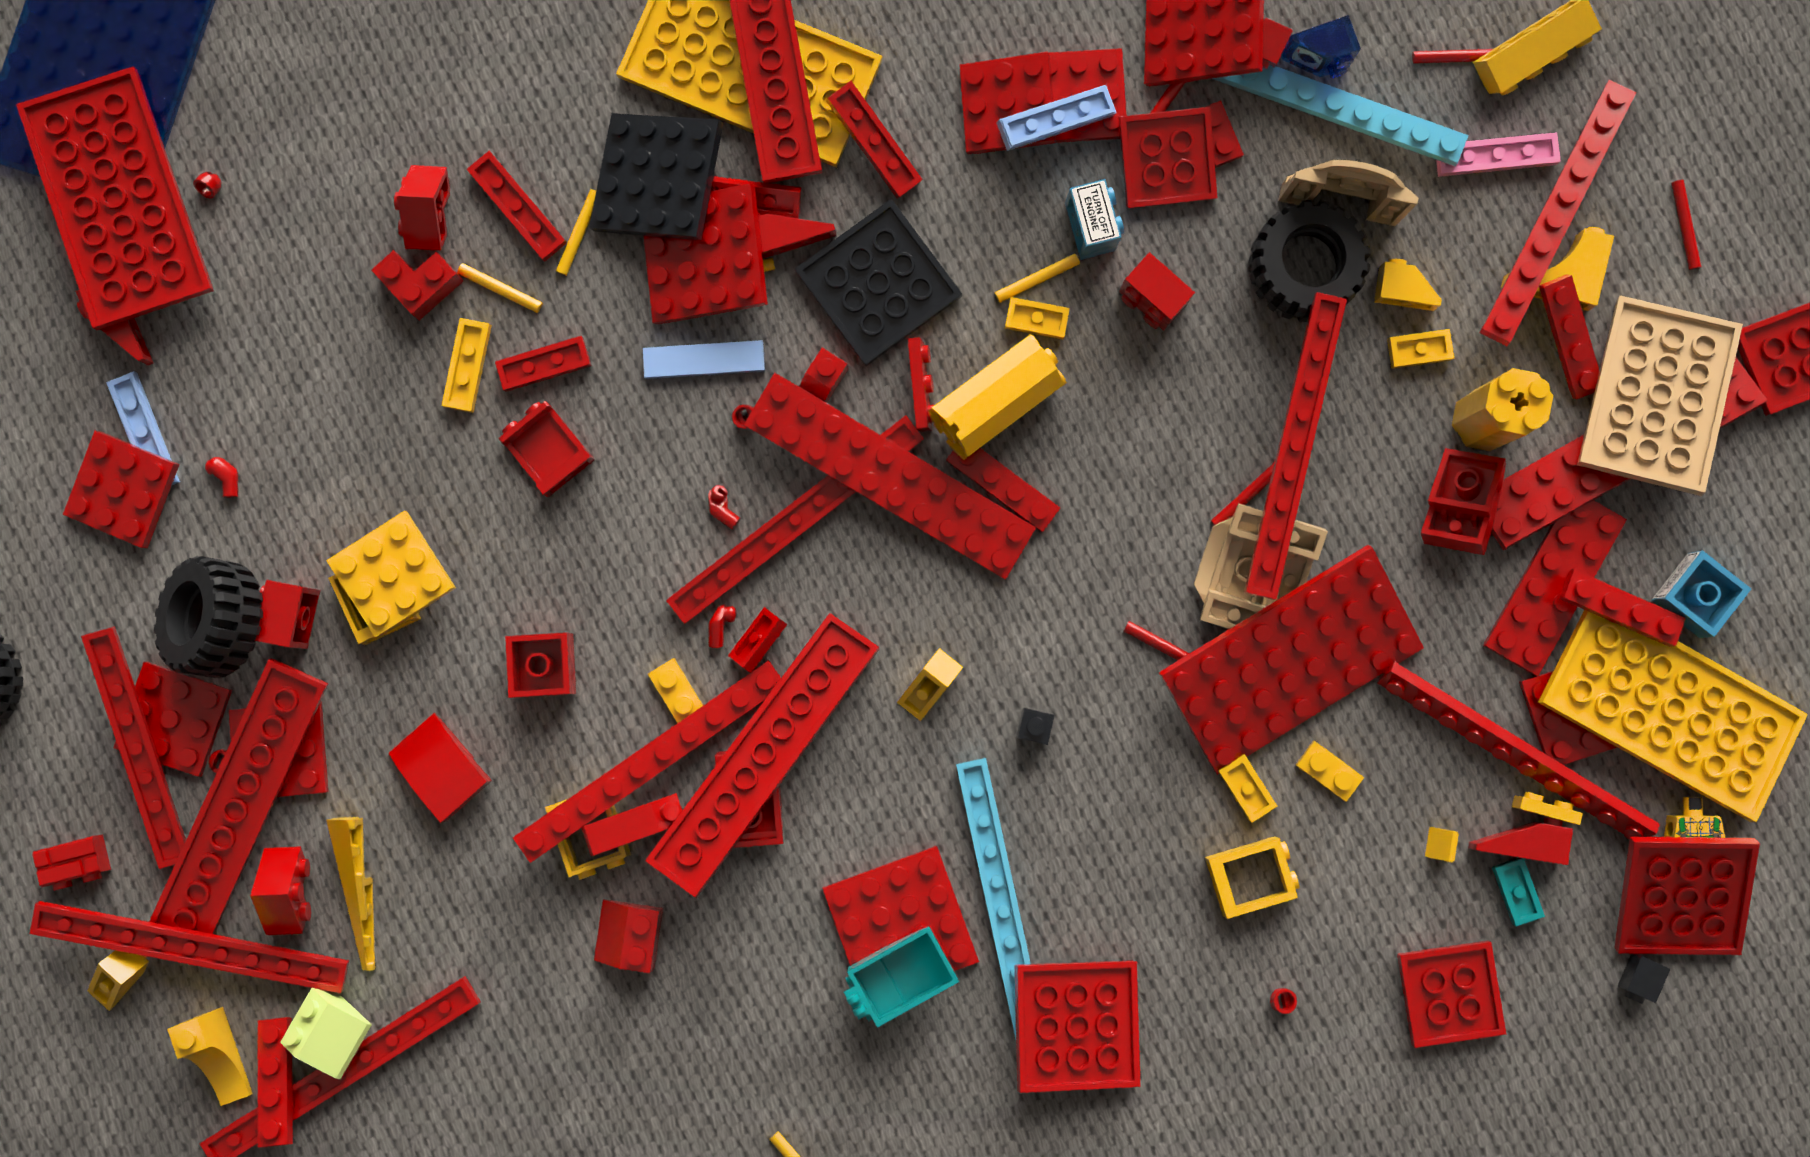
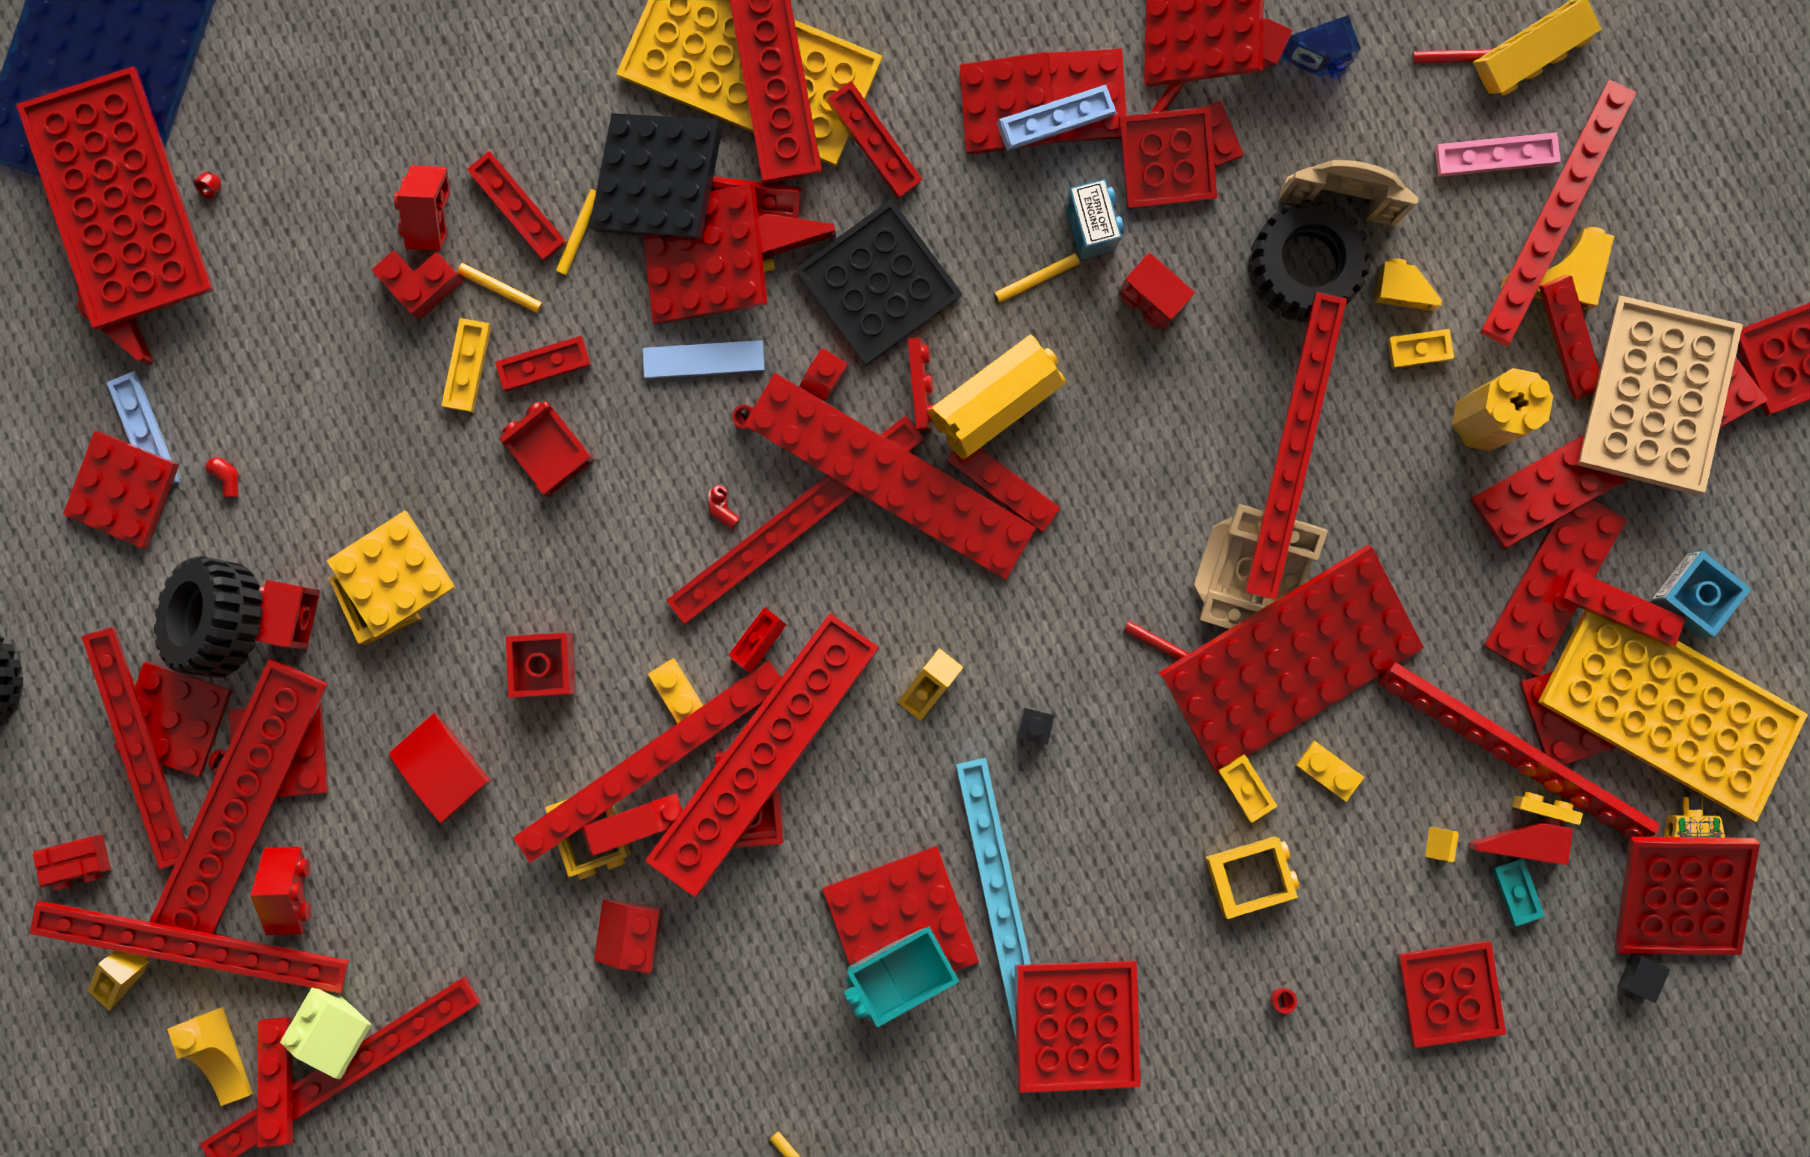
yellow wedge [326,817,375,971] -> none
red arm [708,604,736,648] -> none
yellow plate [1005,297,1070,340] -> none
red bar [1211,462,1275,525] -> none
medium azure plate [1212,65,1469,166] -> none
red slope [1421,448,1507,555] -> none
red bar [1671,180,1702,270] -> none

